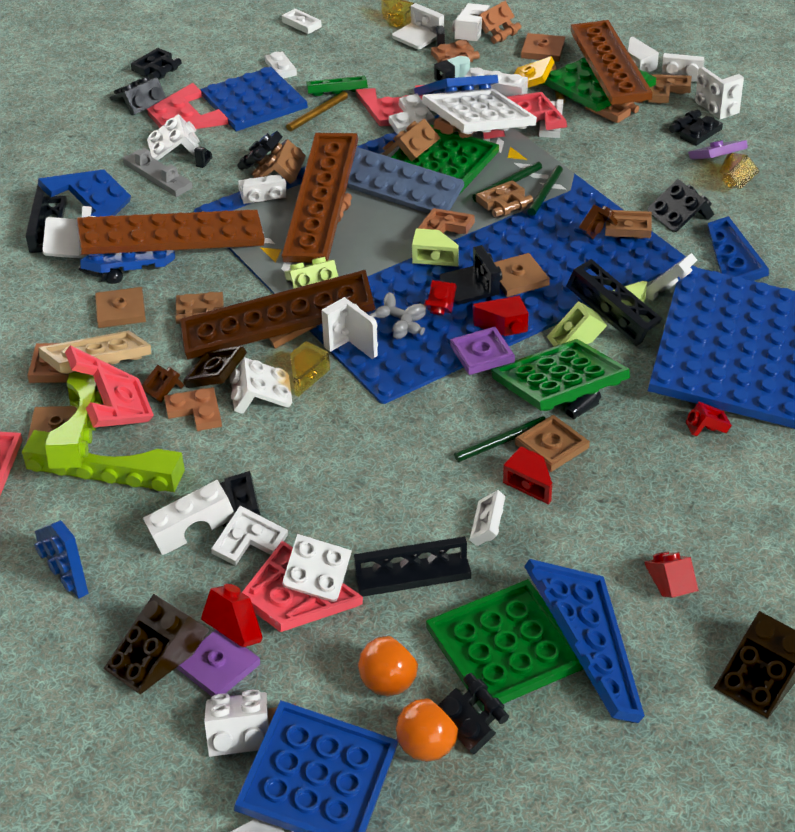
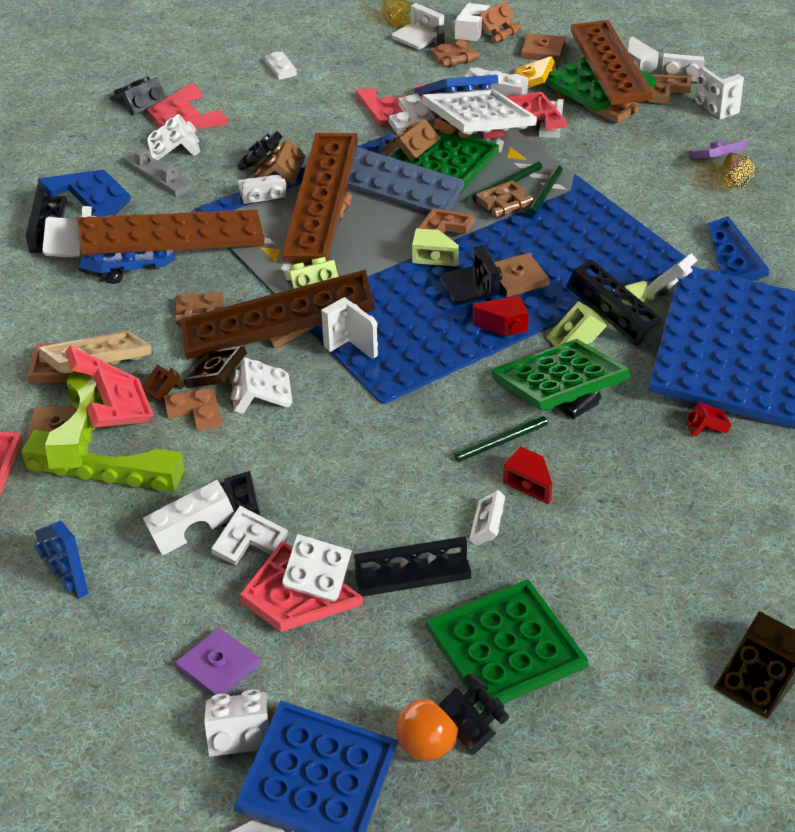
medium nougat plate [95,287,146,328] -> none
dark brown slope [103,594,209,695] -> none
black plate [131,48,182,79] -> none
black tile [194,146,213,168] -> none
blue plate [200,67,308,131] -> none
red slope [201,584,263,647] -> none
white plate [282,9,322,34] -> none
pearl gold bar [286,91,348,132] -> none
clear yellow slope [290,341,330,397] -> none
green plate [306,76,368,96] -> none
orange helmet [358,636,418,697] -> none
light grey piece [369,292,426,339] -> none
red bracket [424,280,457,316] -> none
leg [434,56,470,81] -> none
medium lavender plate [450,327,515,375] -> none
medium nougat plate [515,415,590,472] -> none
blue wing [524,559,645,723] -> none
reddish brown bracket [579,205,618,239] -> none
medium nougat plate [605,210,652,239] -> none
slope [644,551,699,598] -> none
black bracket [648,179,715,232] -> none
black plate [669,109,723,146] -> none

